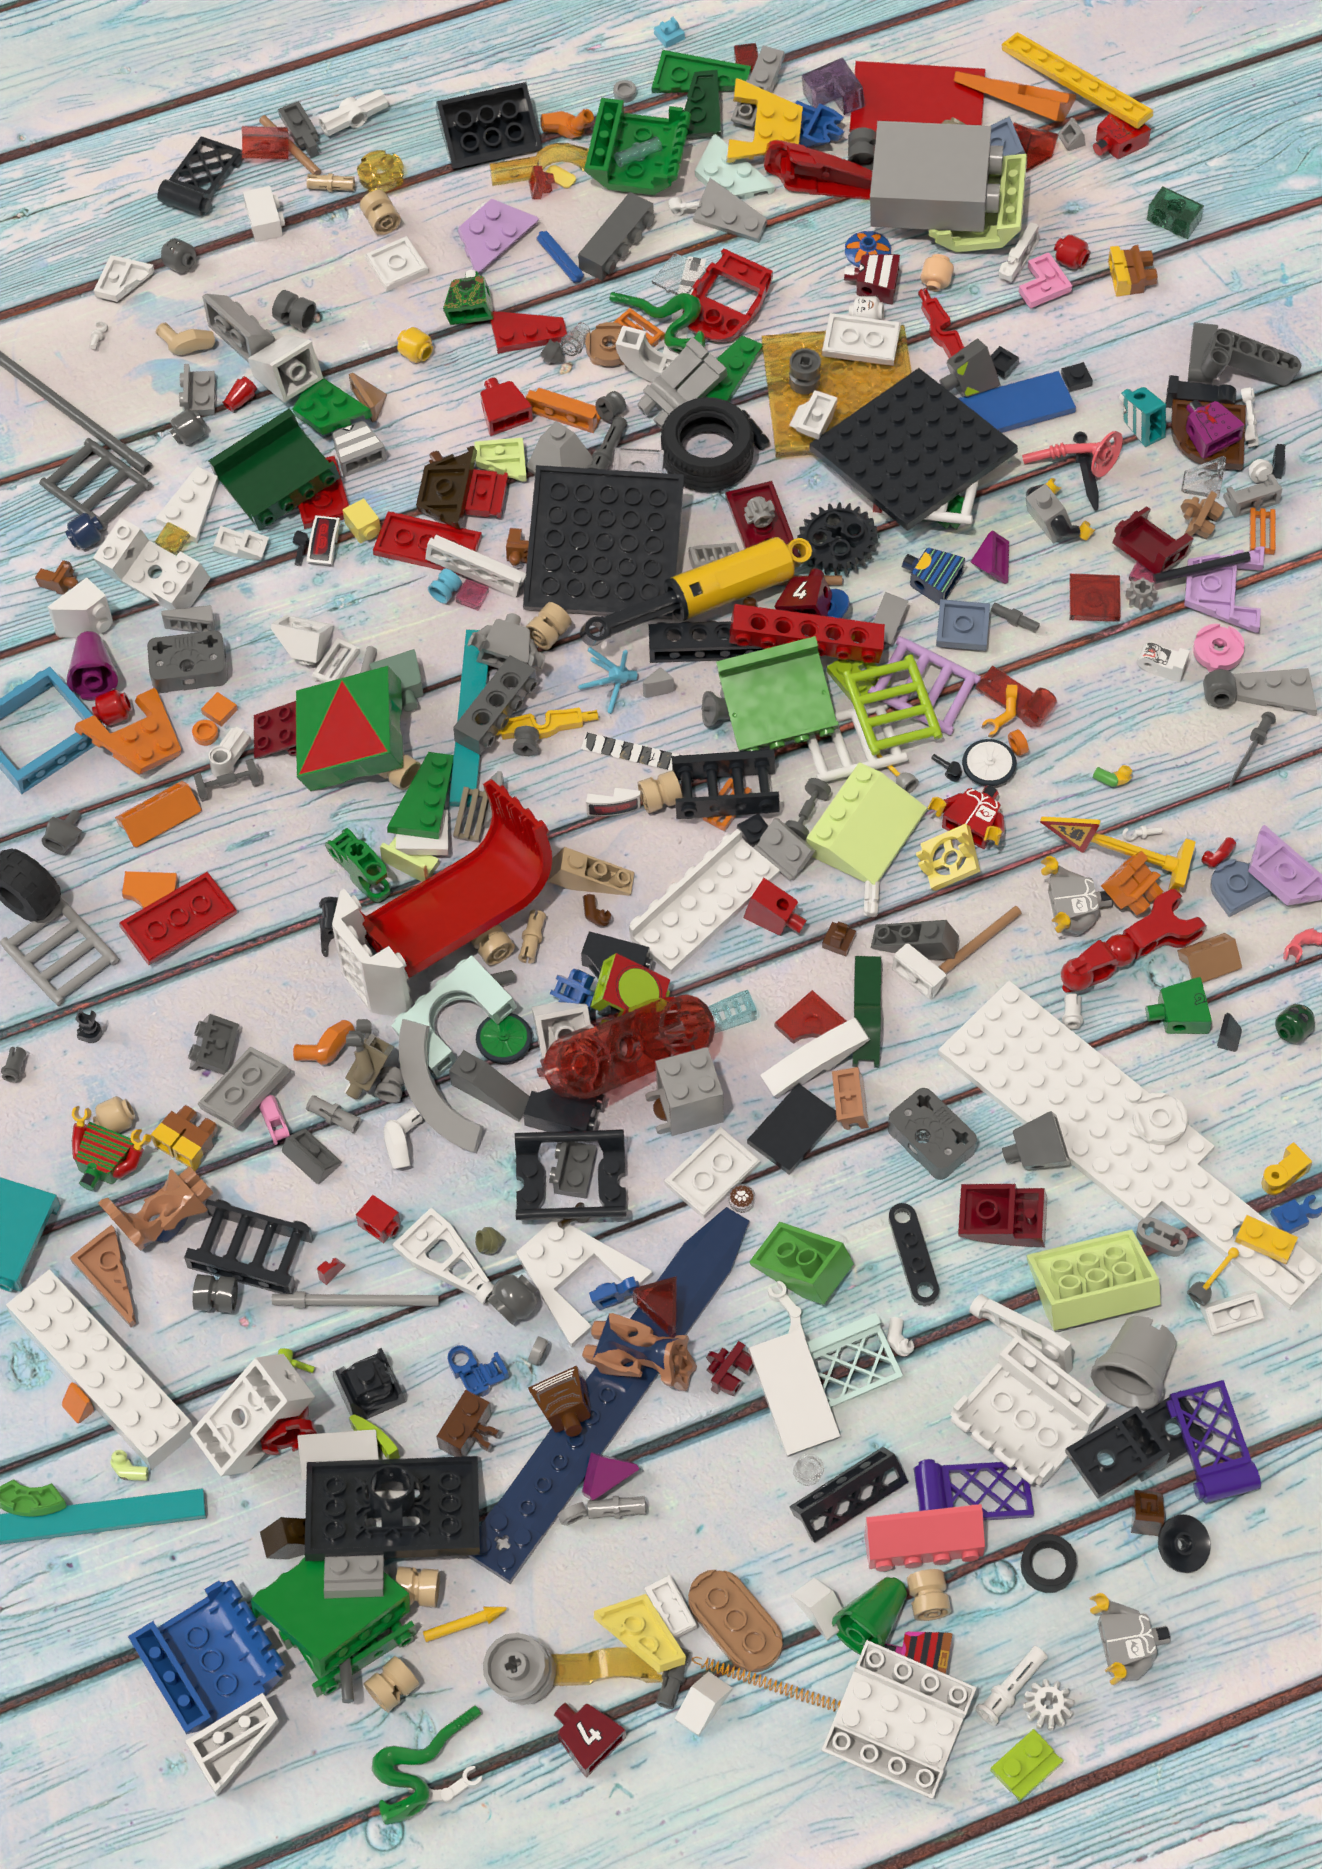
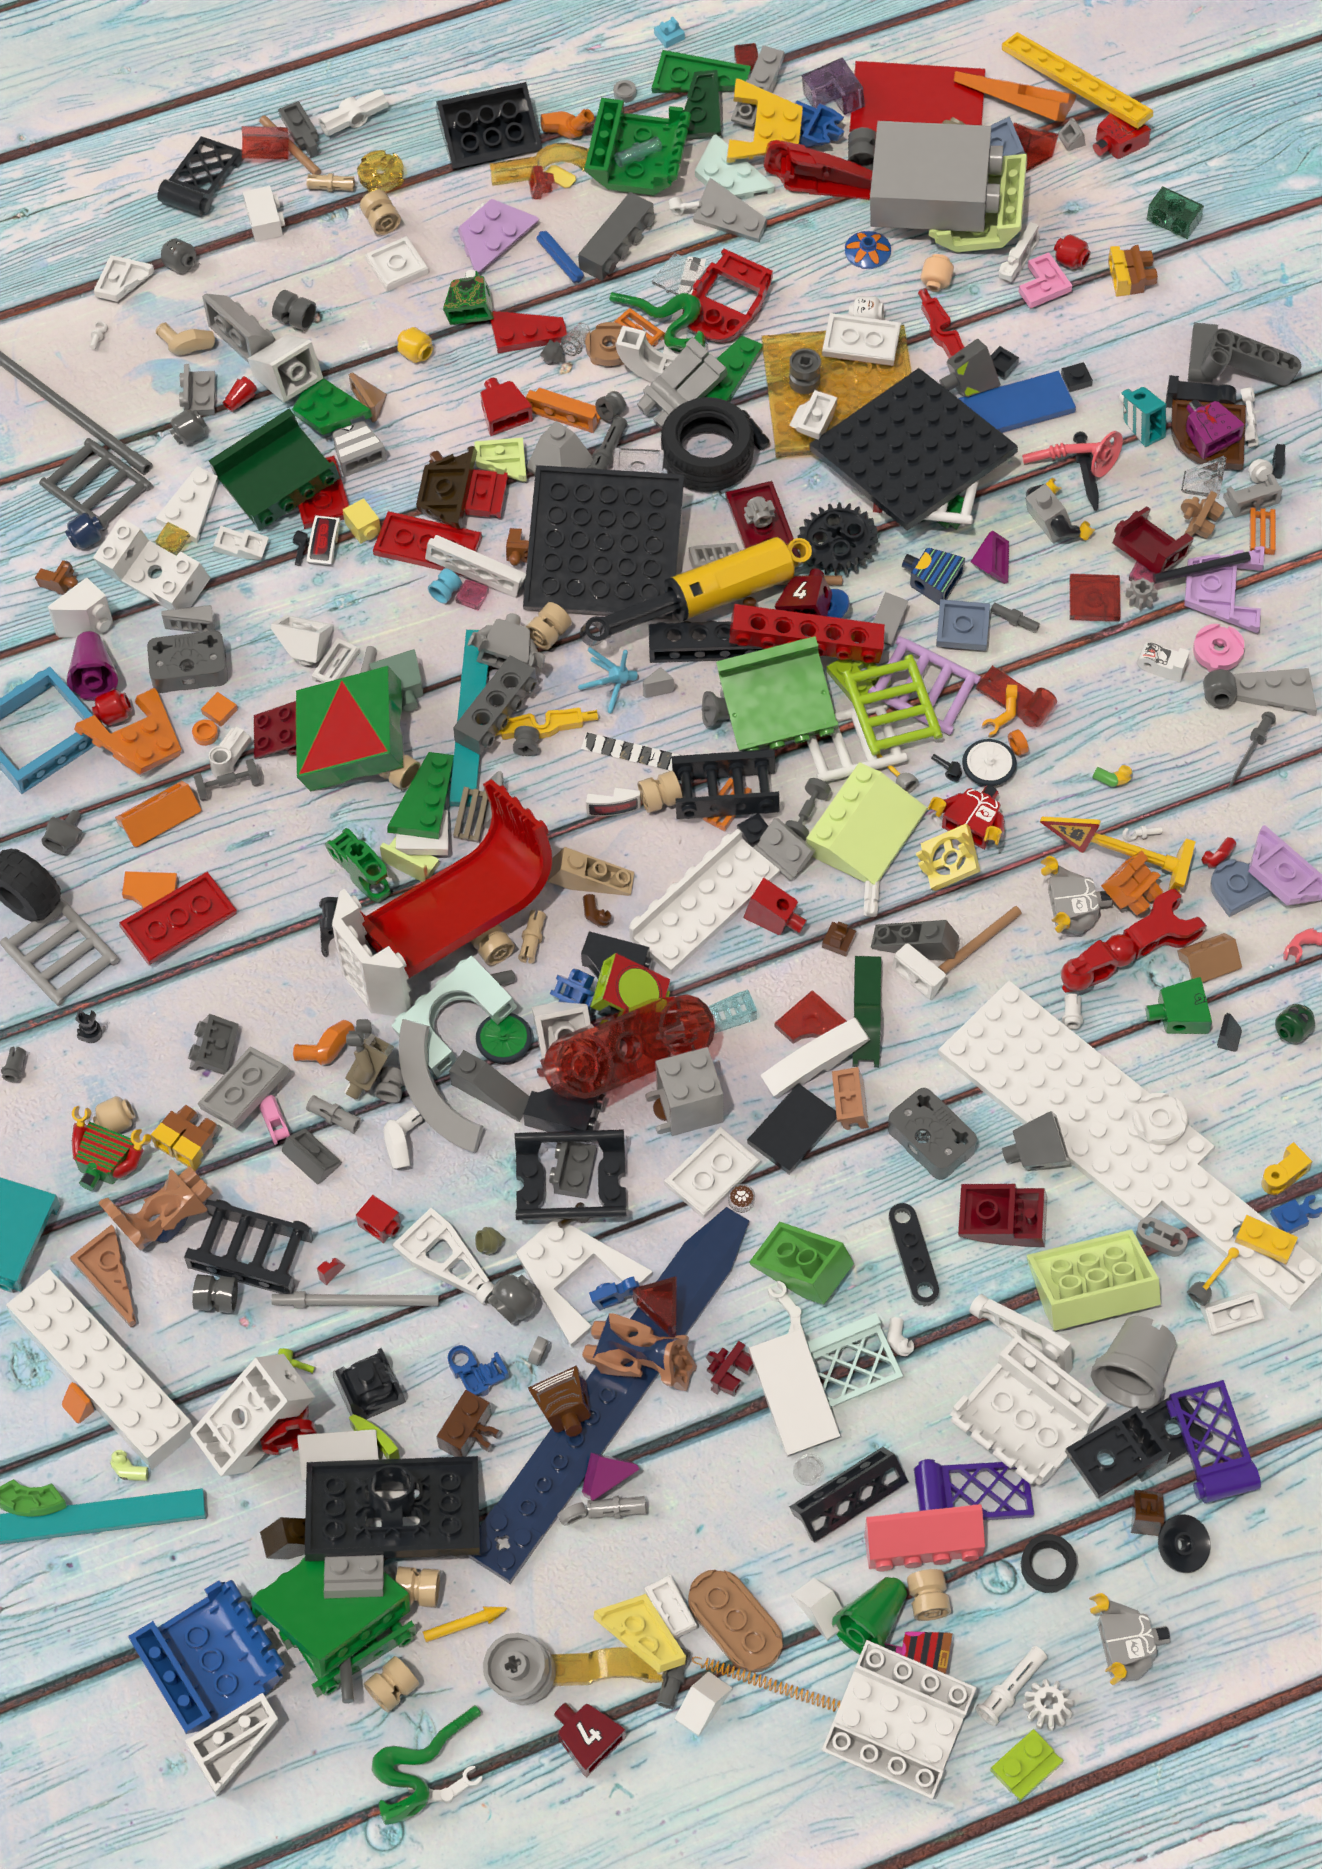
dark red torso [844,254,900,305] -> none

